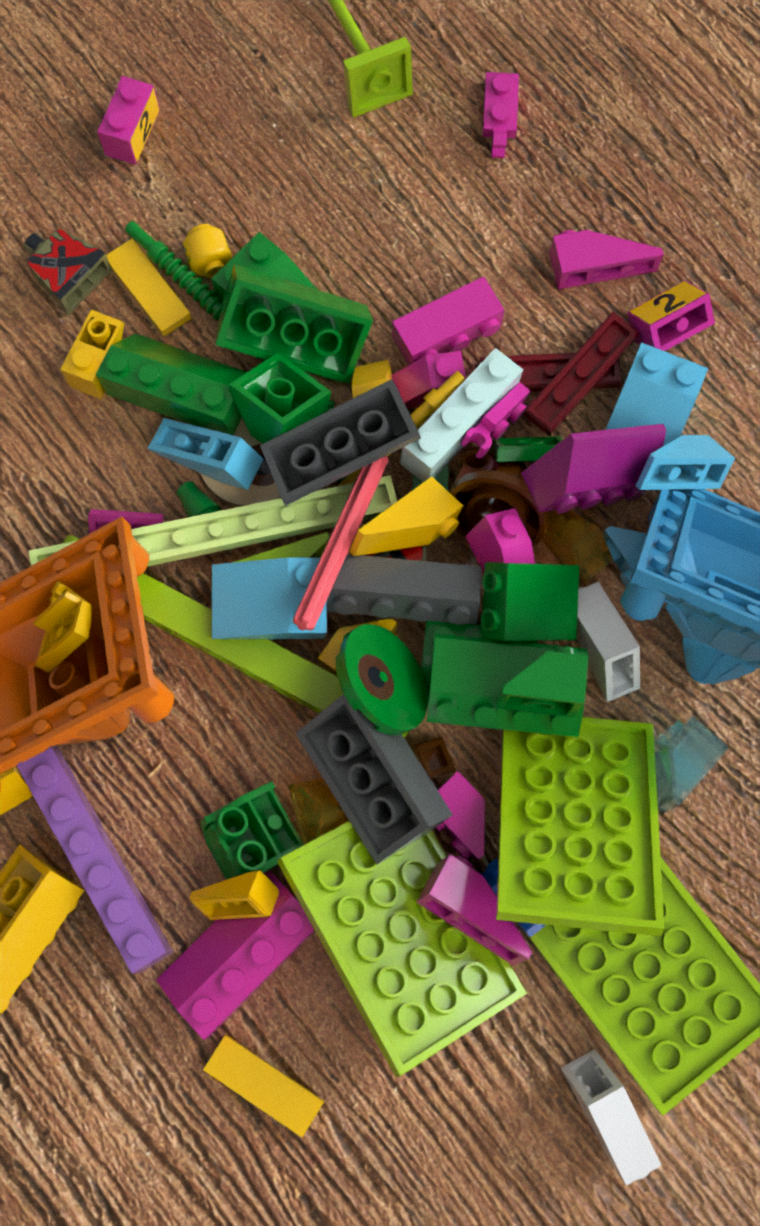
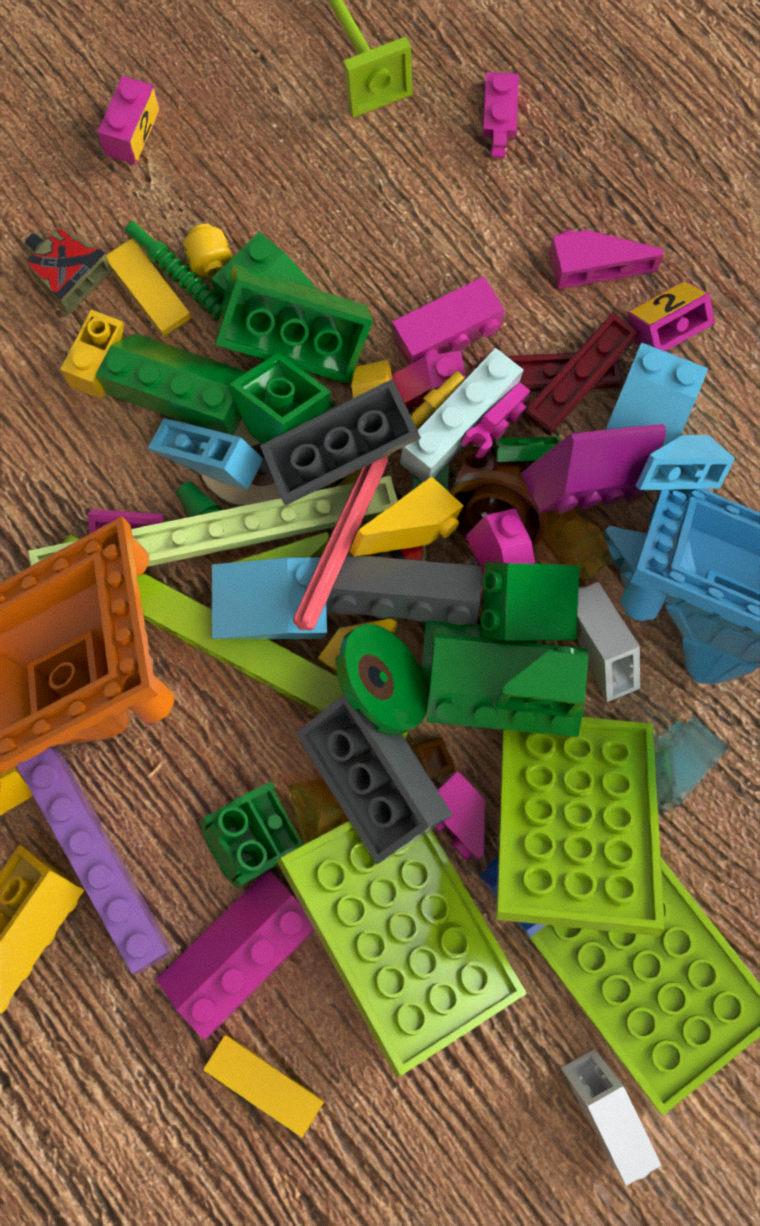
yellow slope [33,581,92,672] -> none
yellow slope [189,871,279,920] -> none
dark pink slope [417,854,532,966] -> none

